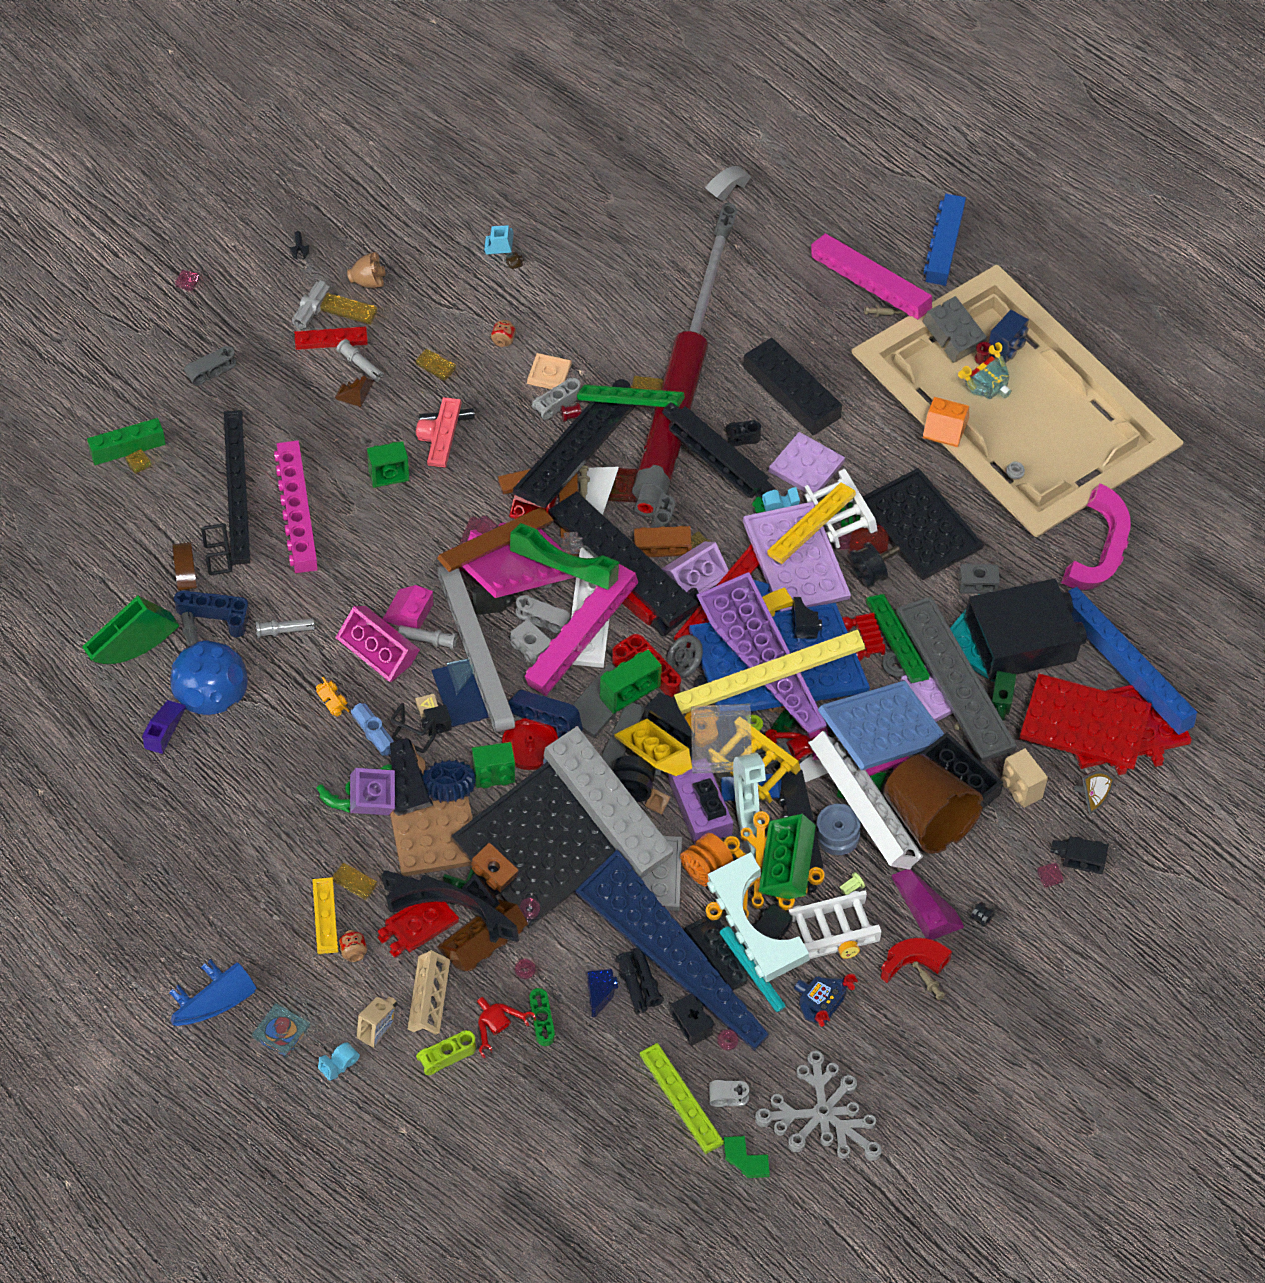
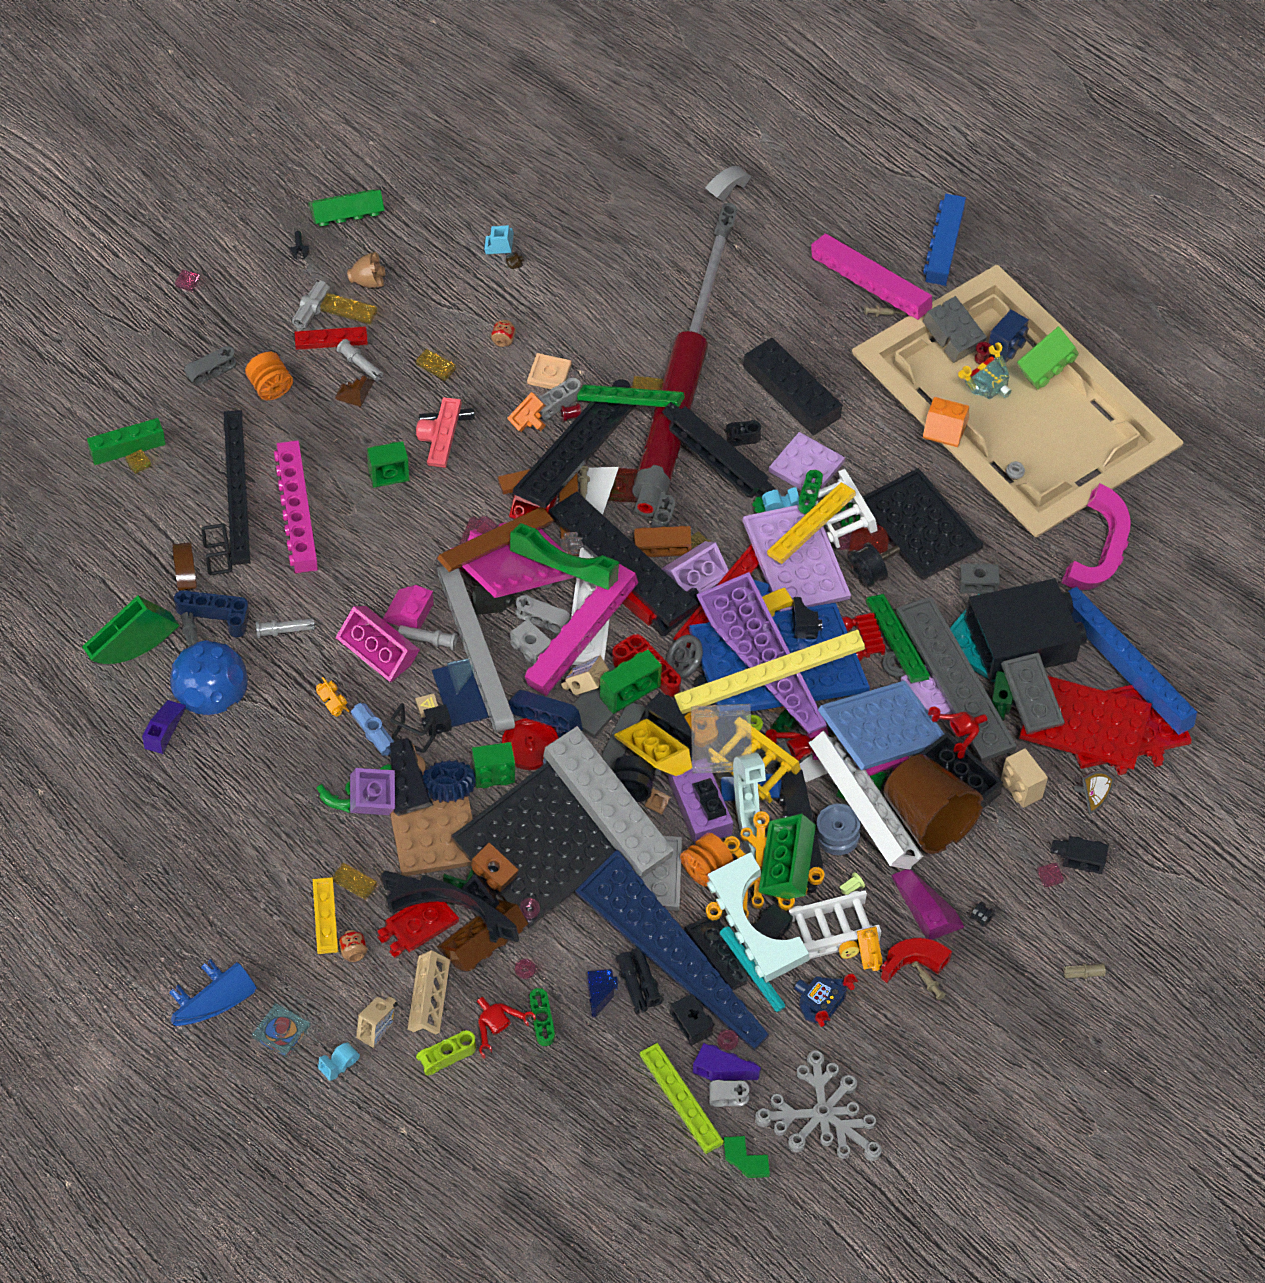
none -> orange wheel [245,351,293,401]
none -> green slope [308,189,385,226]
none -> orange hinge [507,392,546,432]
none -> tan torso [561,655,609,695]
none -> dark purple slope [693,1043,761,1081]
none -> green beam [798,470,823,514]
none -> light orange hinge [857,926,883,971]
none -> red piece [928,707,987,759]
none -> dark grey tile [1001,652,1065,734]
none -> bright green slope [1017,326,1079,390]
none -> dark tan axle [1064,963,1105,979]

